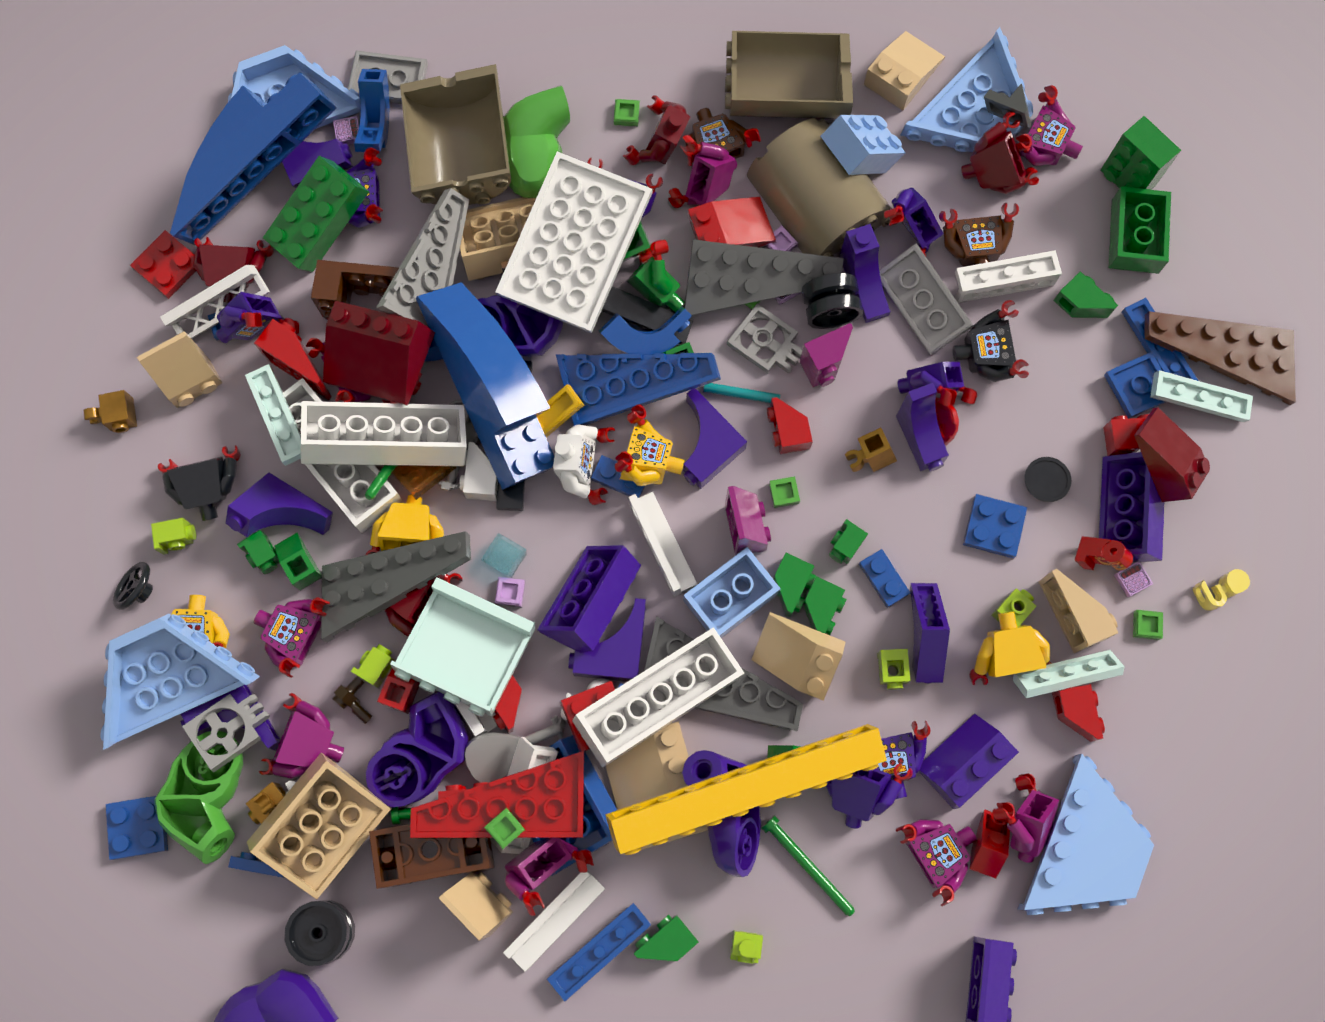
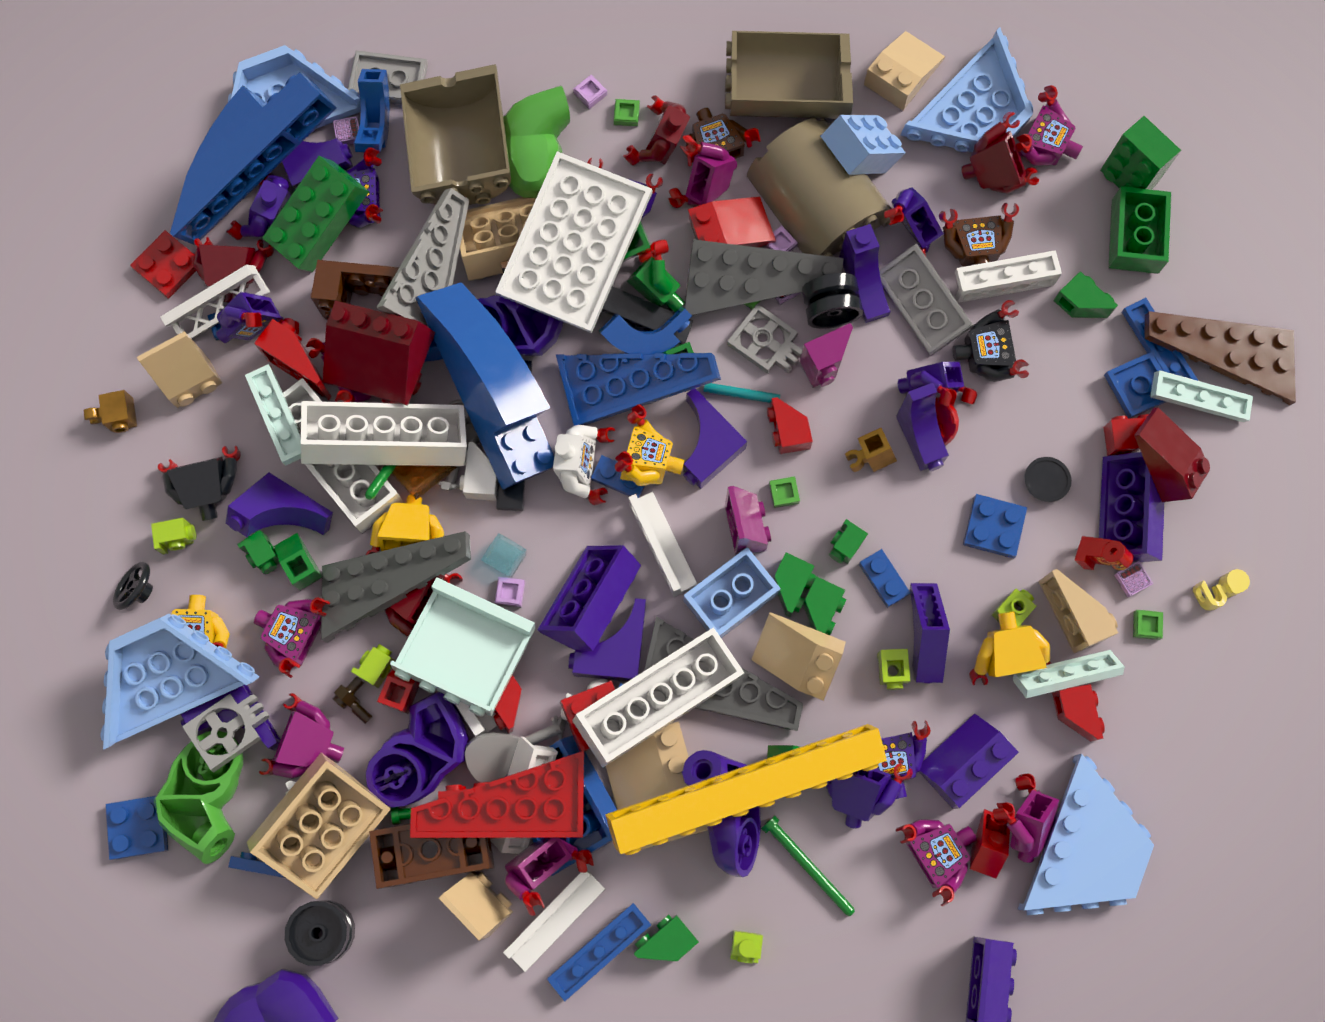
pearl gold brick [245,782,286,825] -> none
bright green tile [484,808,525,849] -> none
yellow tile [537,384,584,438] -> none
dark grey slope [984,83,1031,129] -> none
none -> dark purple torso [226,174,291,240]
none -> lavender tile [573,75,607,109]

